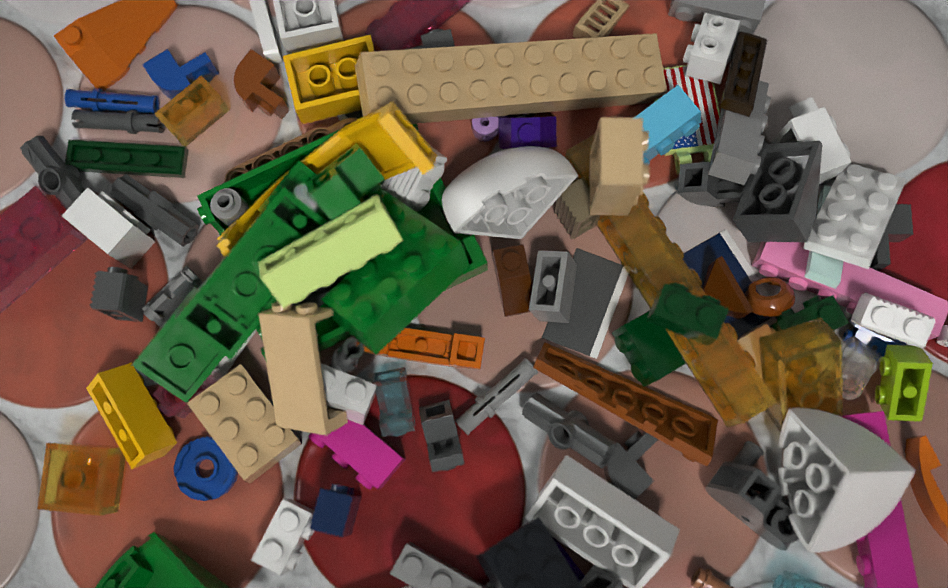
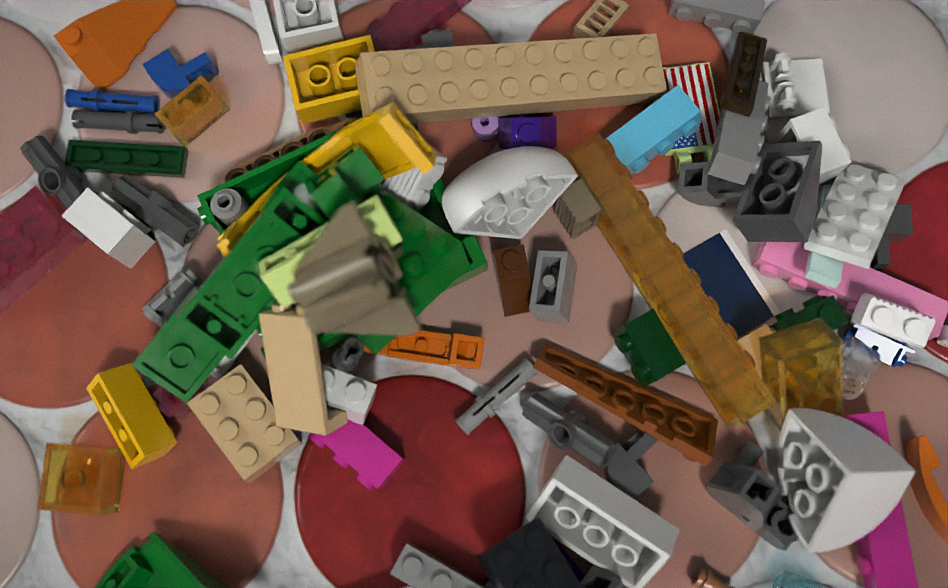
dark grey brick [89,267,148,322] -> none
blue tile [173,436,238,501] -> none
dark orange brick [234,49,289,119] -> none
white brick [251,499,315,575] -> none
dark blue brick [309,484,362,537] -> none
clear light blue brick [374,367,416,437] -> none
dark grey brick [419,400,465,472] -> none
dark grey sticker [542,248,631,359] -> none
tan brick [589,117,649,216] -> none
dark green brick [646,282,729,346] -> none
white brick [683,13,740,84] -> none
reddish brown slope [700,256,753,319] -> none
dark orange piece [744,277,796,317] -> none
lime brick [875,345,933,421] -> none
none -> dark tan brick [288,201,422,336]
none -> white hinge [763,53,830,117]

